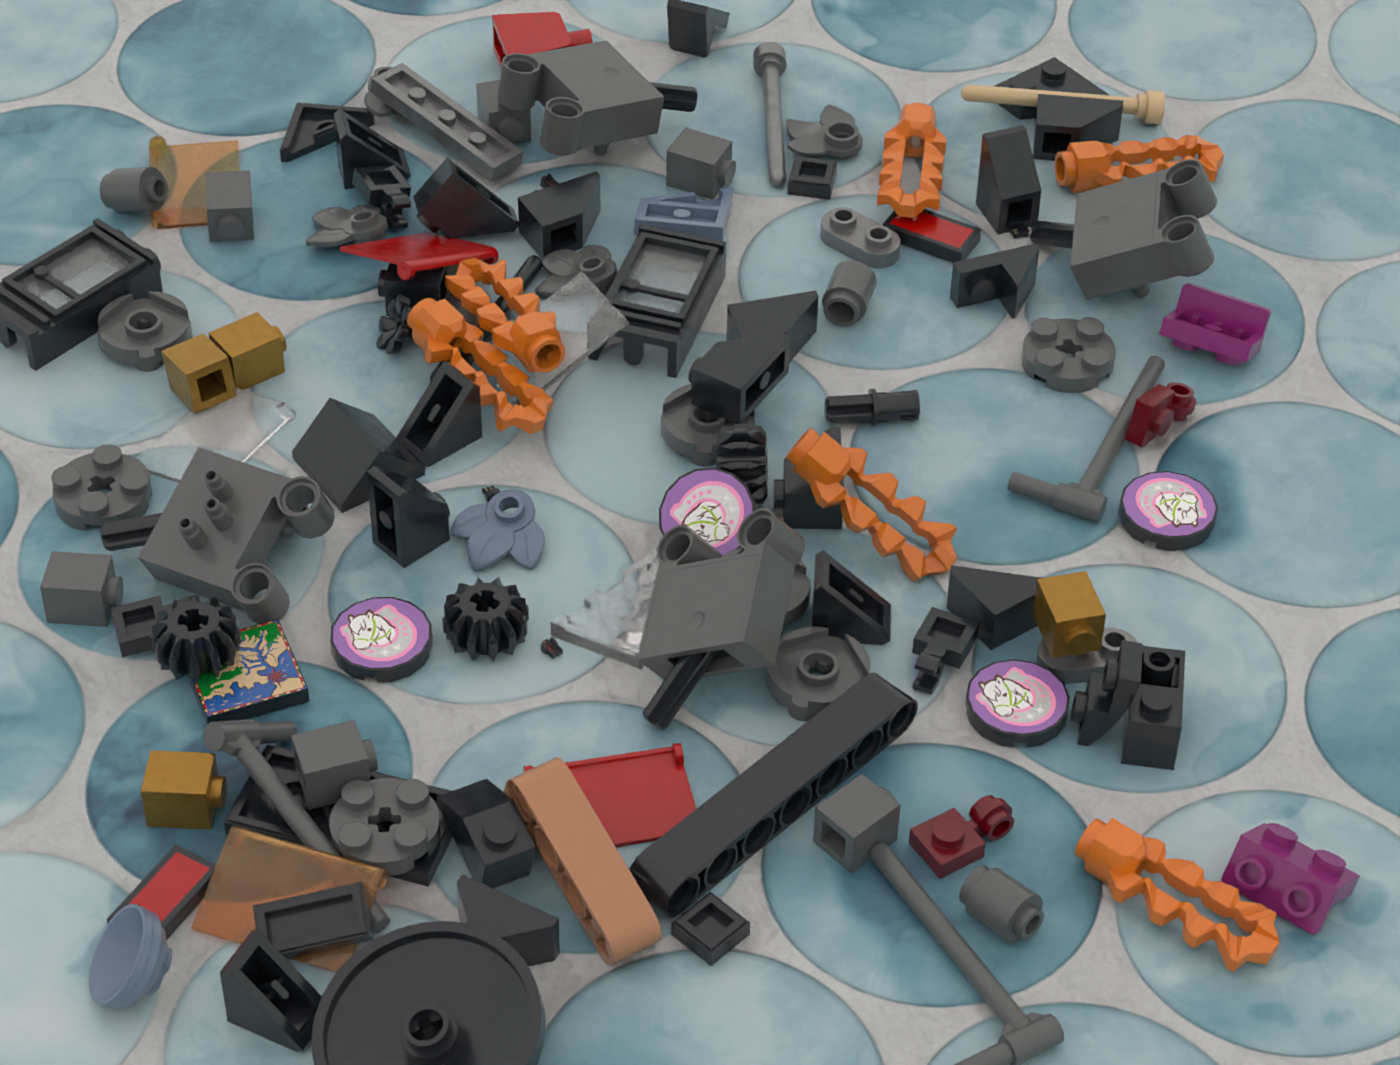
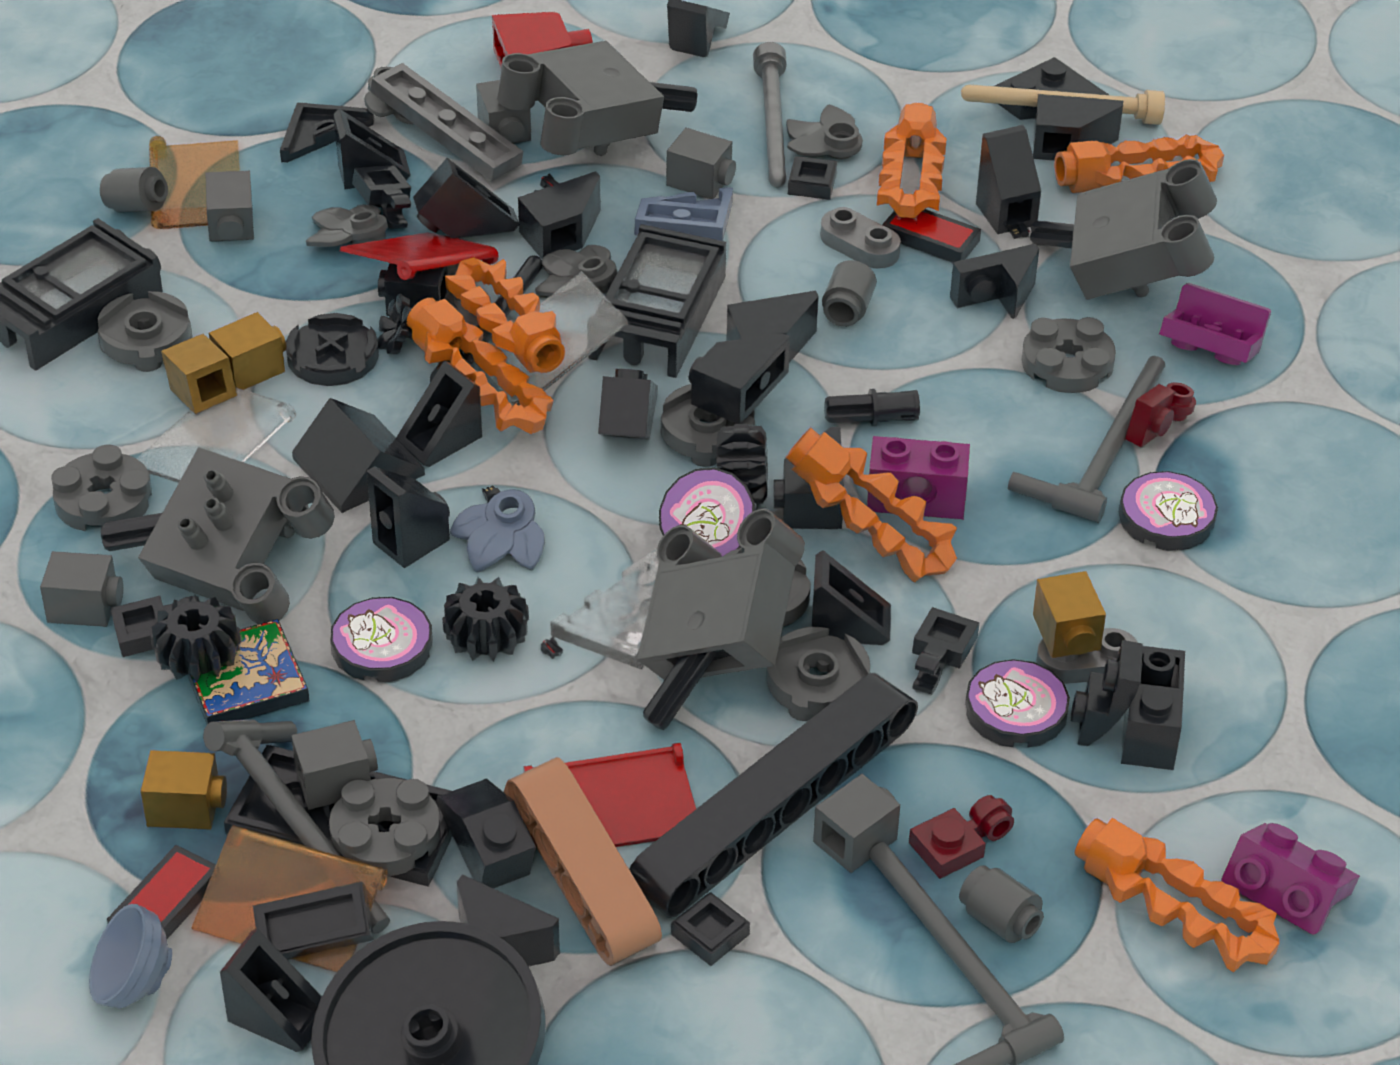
black slope [946,565,1042,650] -> none
none -> black tile [286,313,379,386]
none -> black slope [598,369,658,440]
none -> magenta brick [867,436,970,520]

